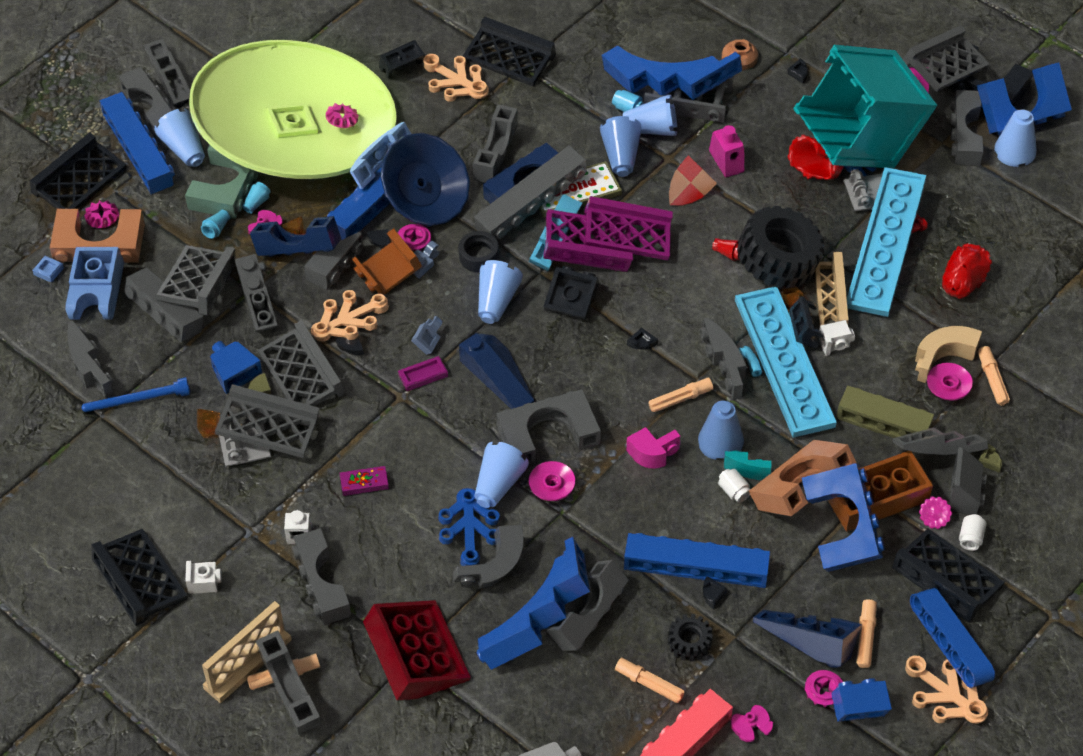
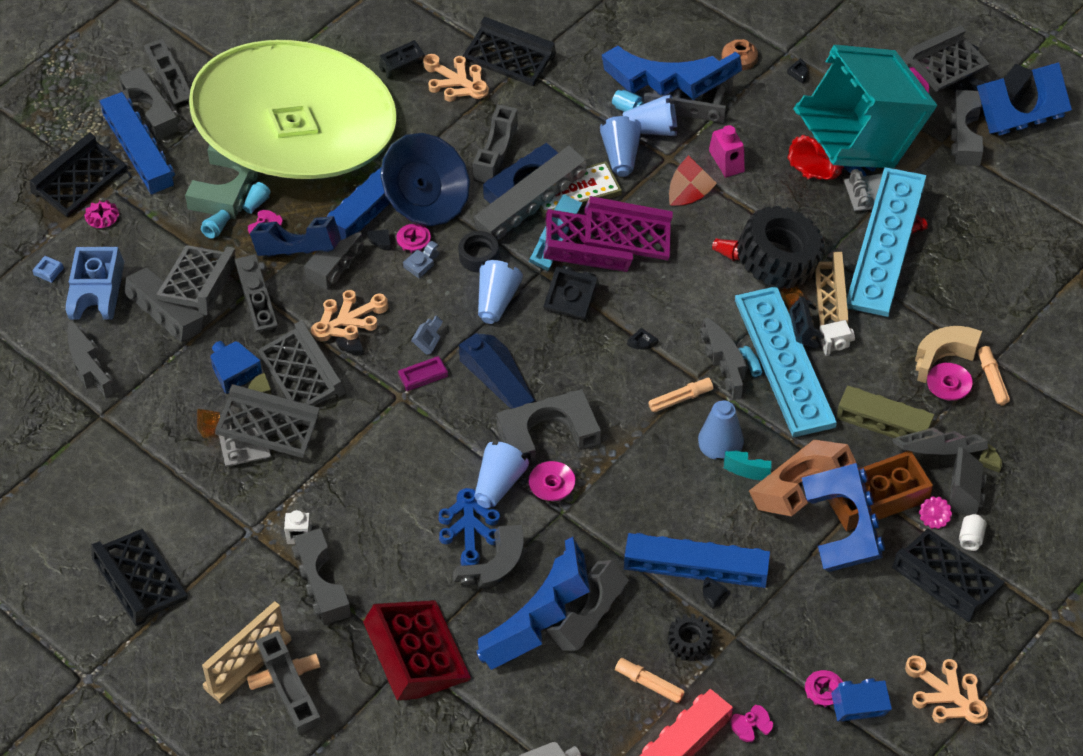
nougat arch [50,209,145,263] -> none
blue piece [82,377,190,412] -> none
light blue cone [154,109,205,167] -> none
white brick [186,561,222,594] -> none
clear orange slope [282,216,304,235] -> none
dark pink gear [325,103,359,128] -> none
magenta tile [340,466,389,496] -> none
light blue slope [350,122,411,189] -> none
dark orange panel [352,228,422,295] -> none
dark pink brick [626,427,680,469] -> none
white brick [718,469,750,503] -> none
dark blue wedge [753,610,862,667] -> none
light nougat axle [856,599,877,668] -> none
blue beam [910,588,995,688] -> none
red piece [942,243,993,299] -> none
light blue cone [994,110,1037,167] -> none

